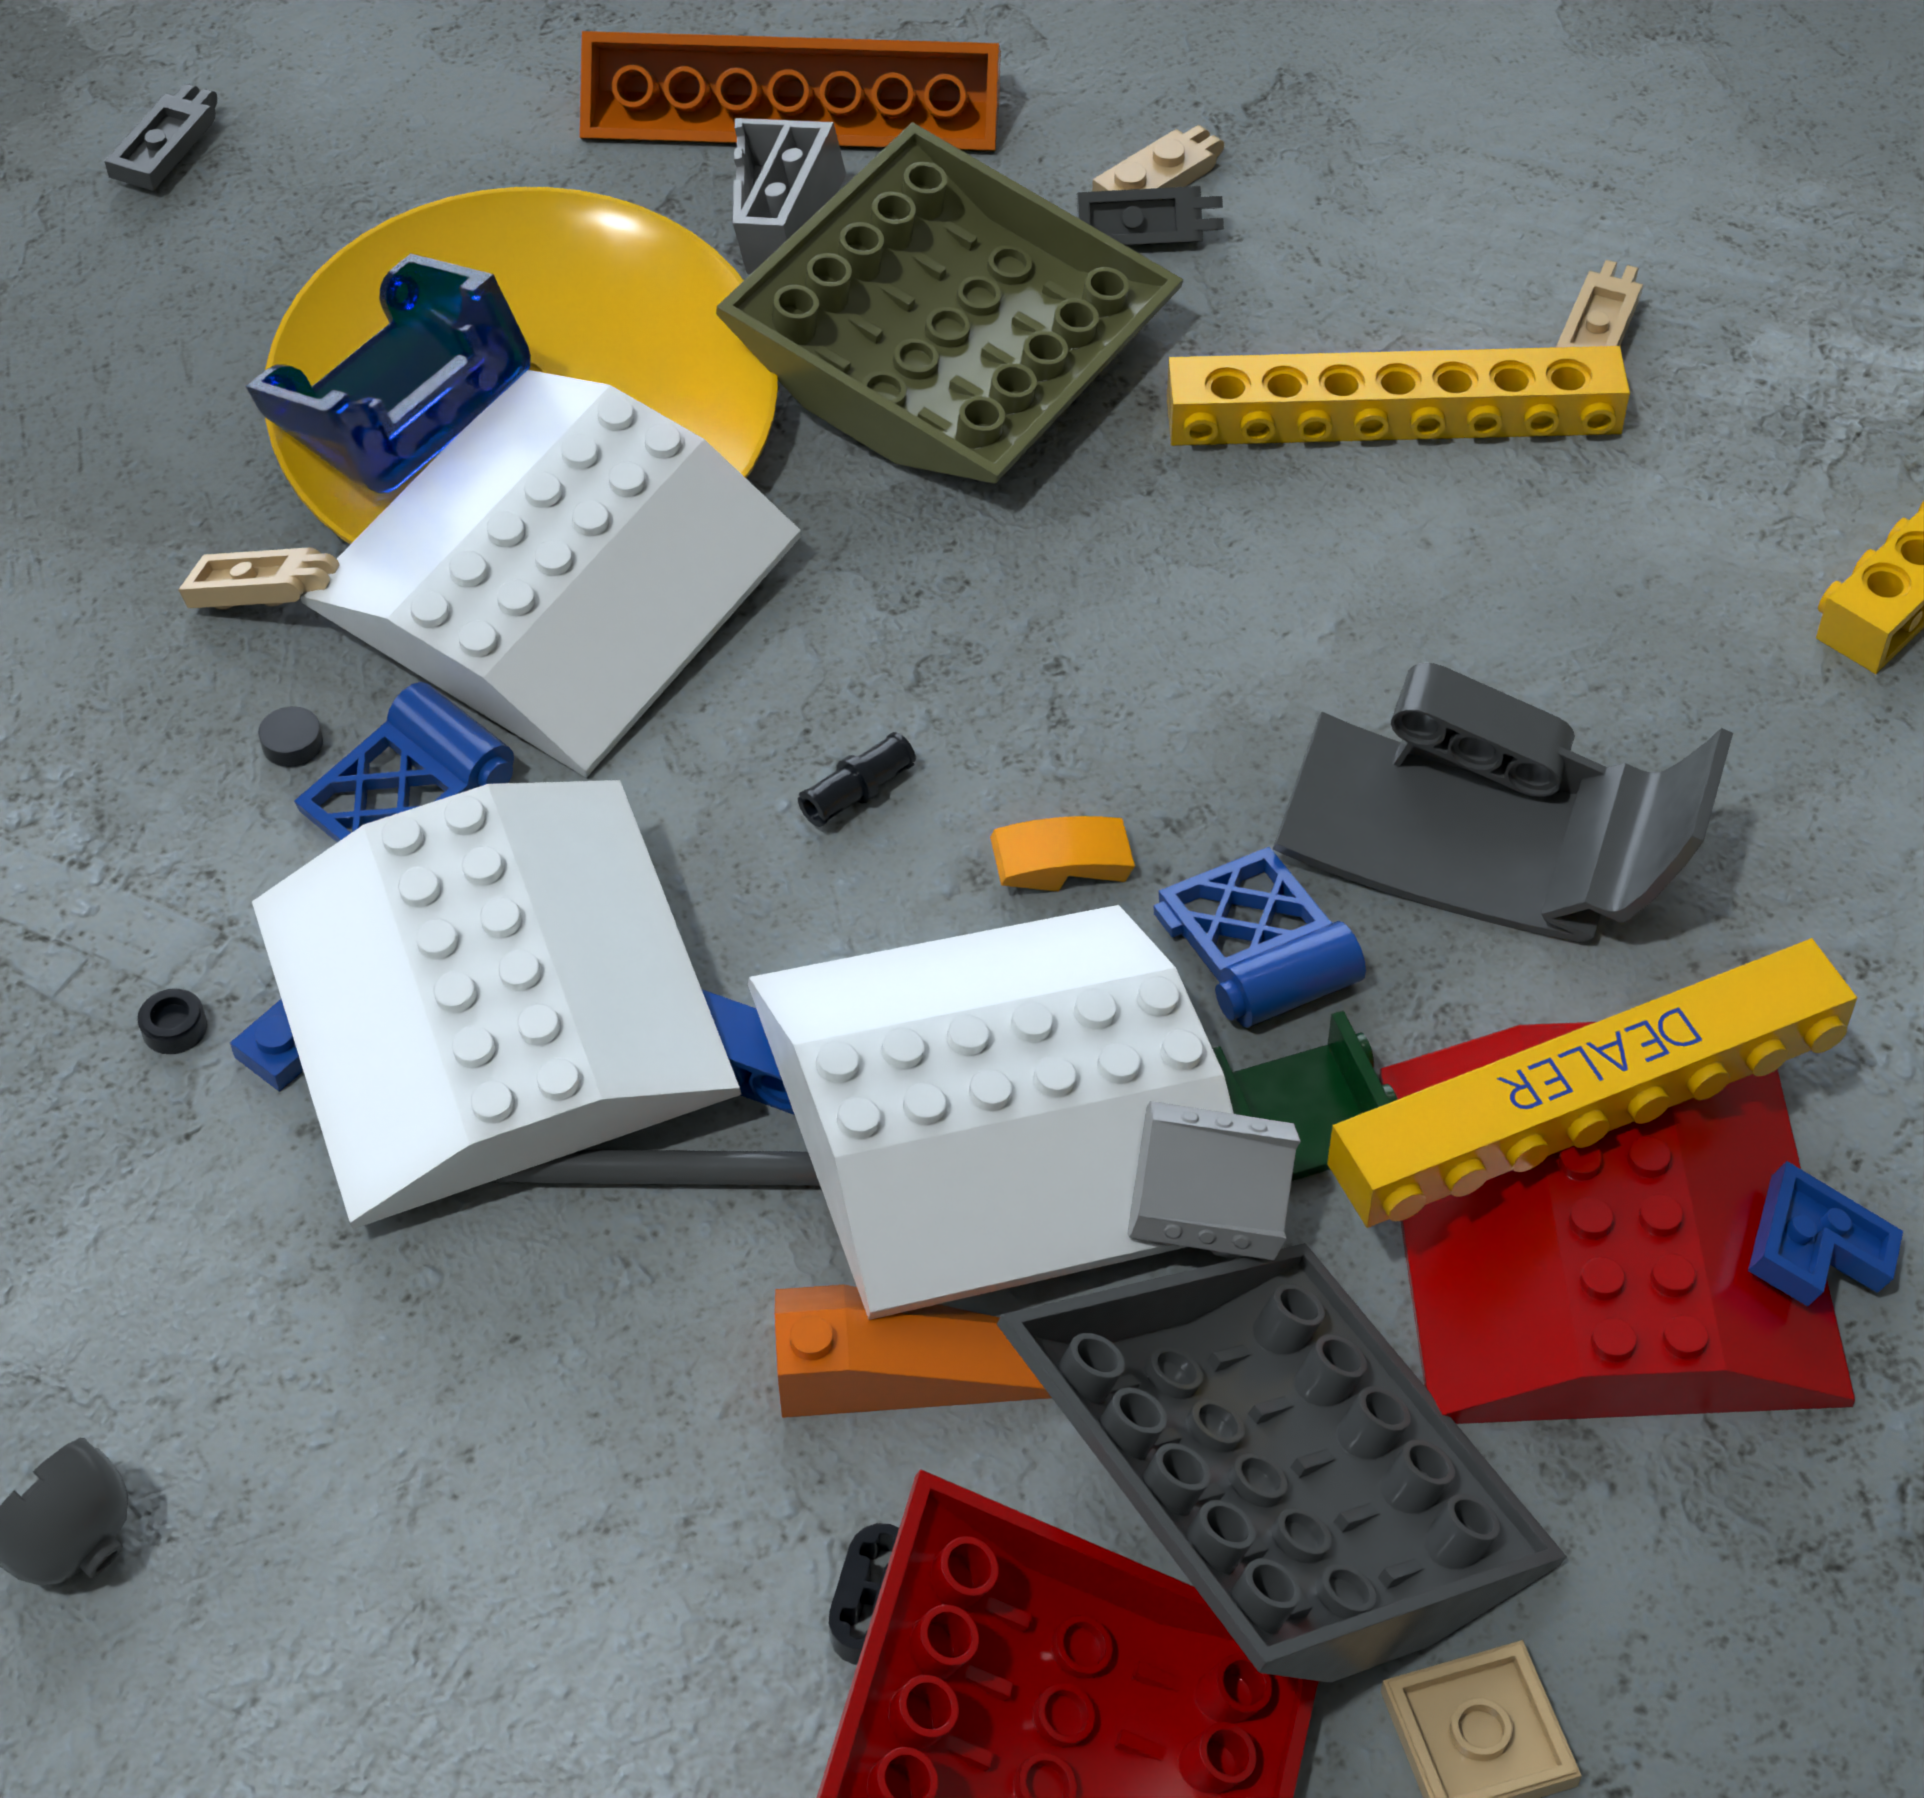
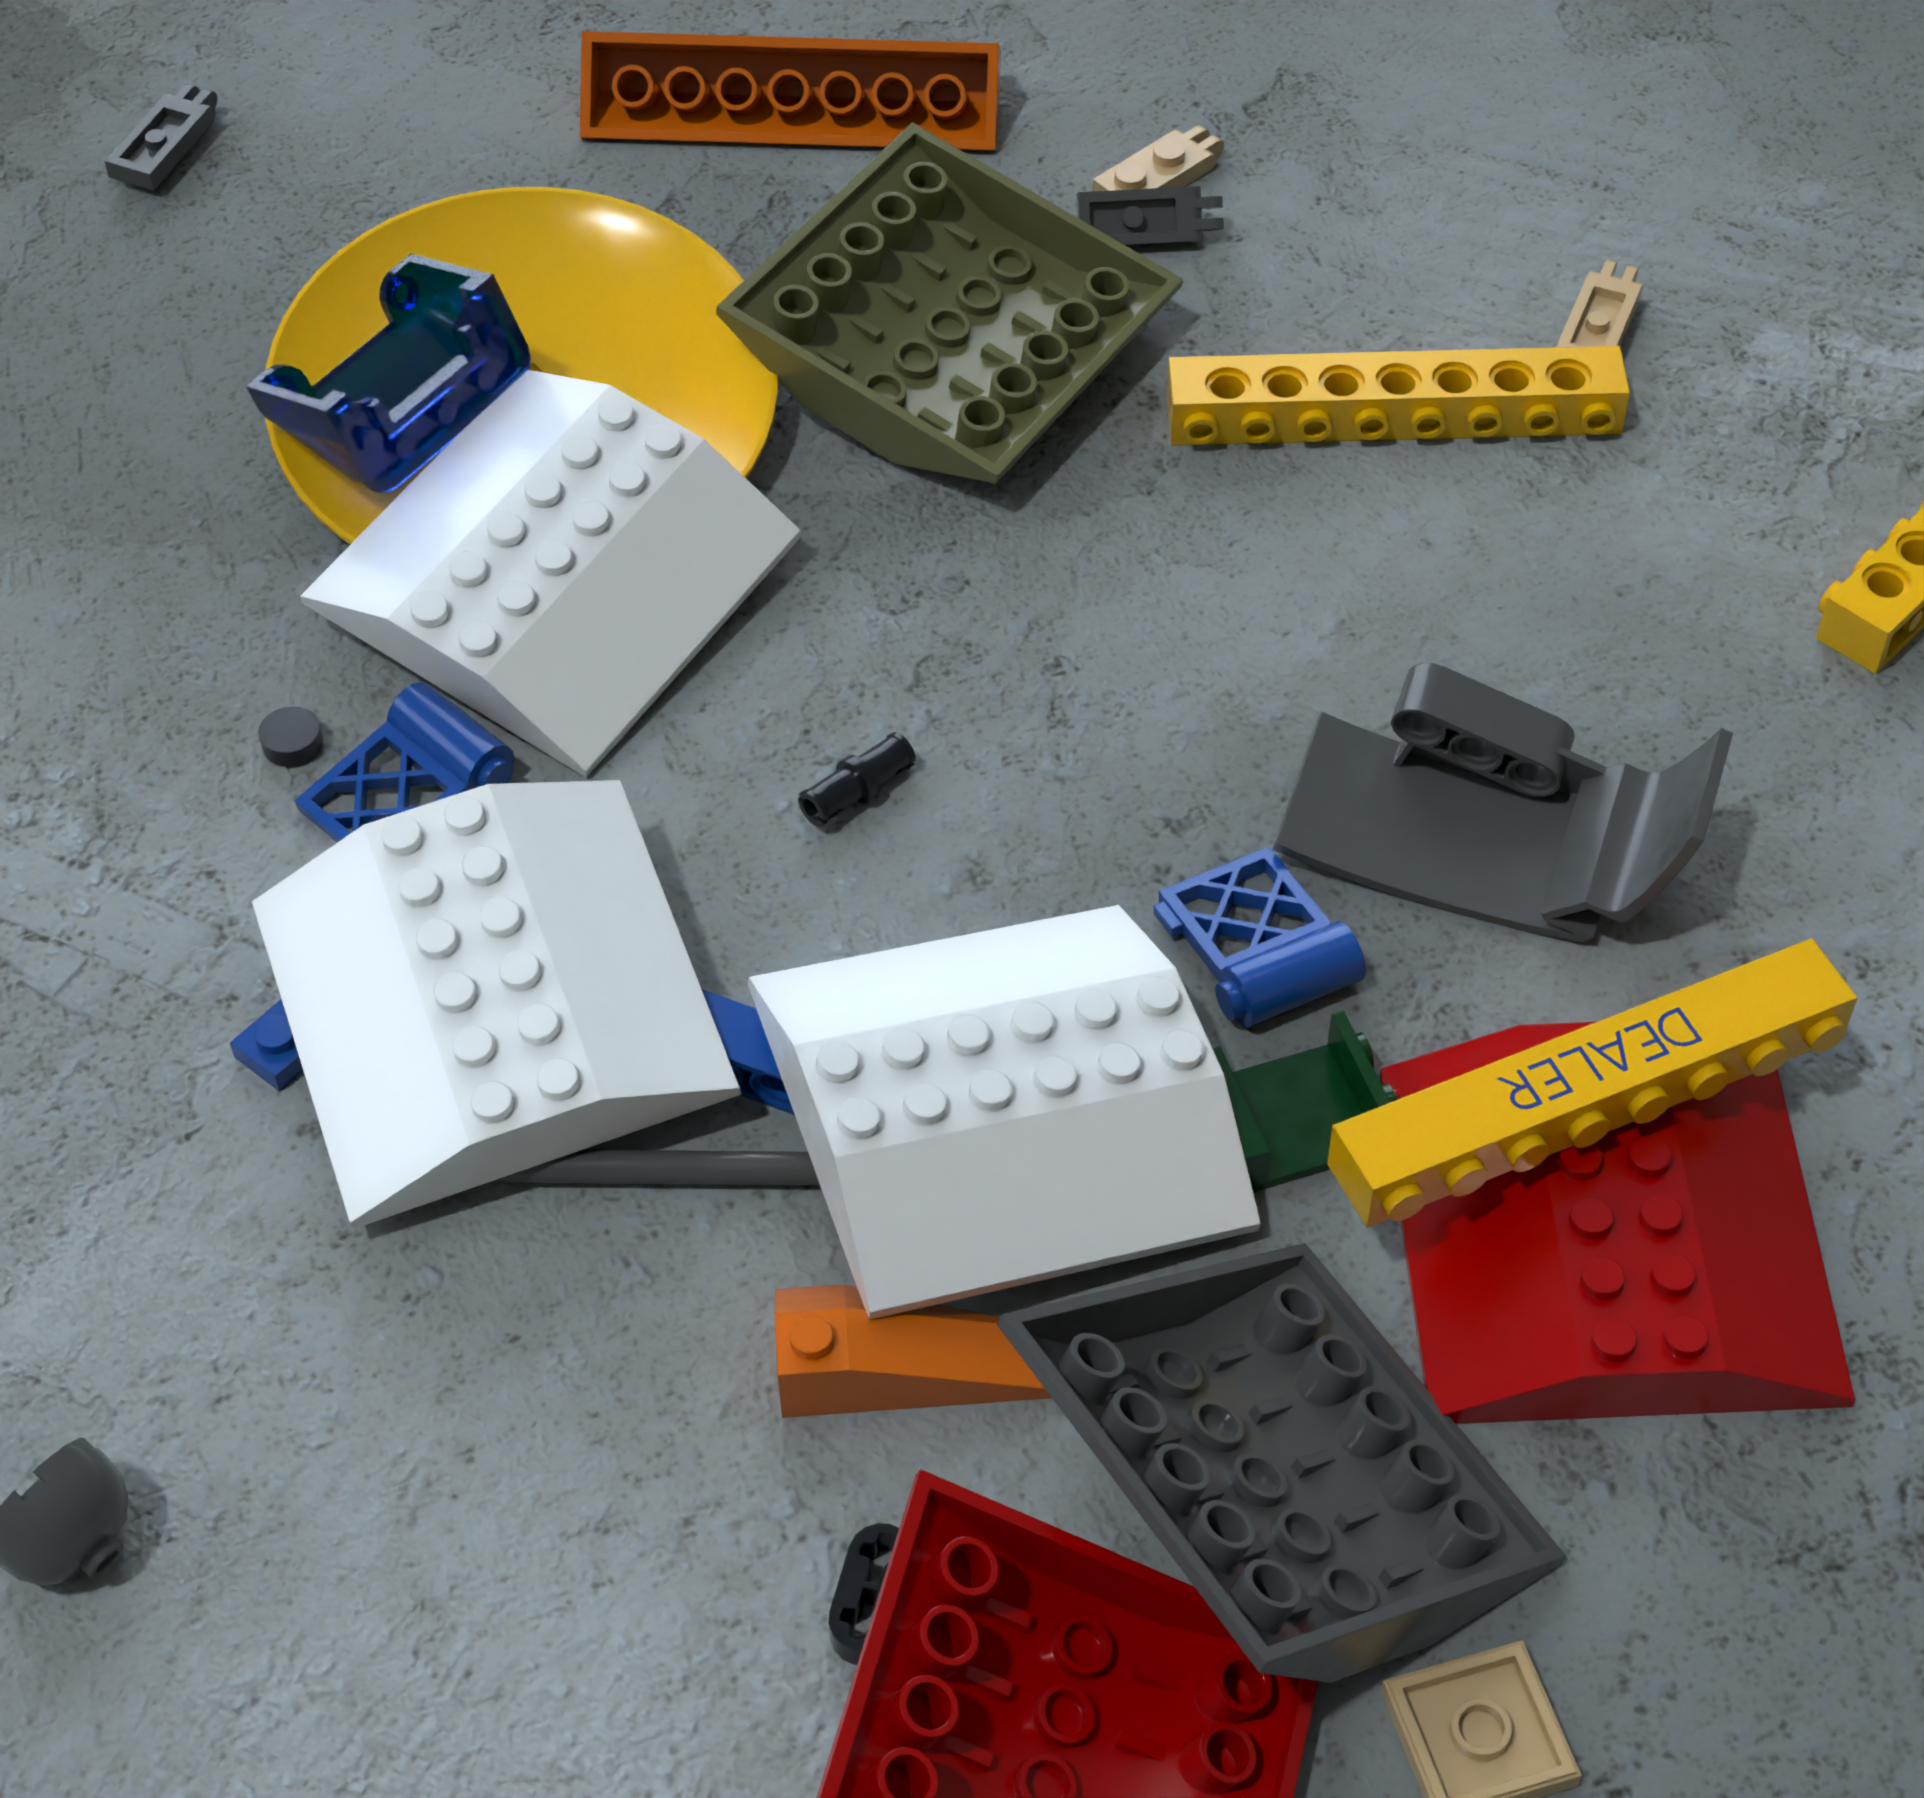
black tile [137,989,207,1054] -> none
tan hinge [178,547,339,609] -> none
light grey wedge [733,118,846,274] -> none
light orange slope [990,816,1135,892] -> none
light grey slope [1128,1101,1301,1261] -> none
blue plate [1748,1161,1903,1307] -> none

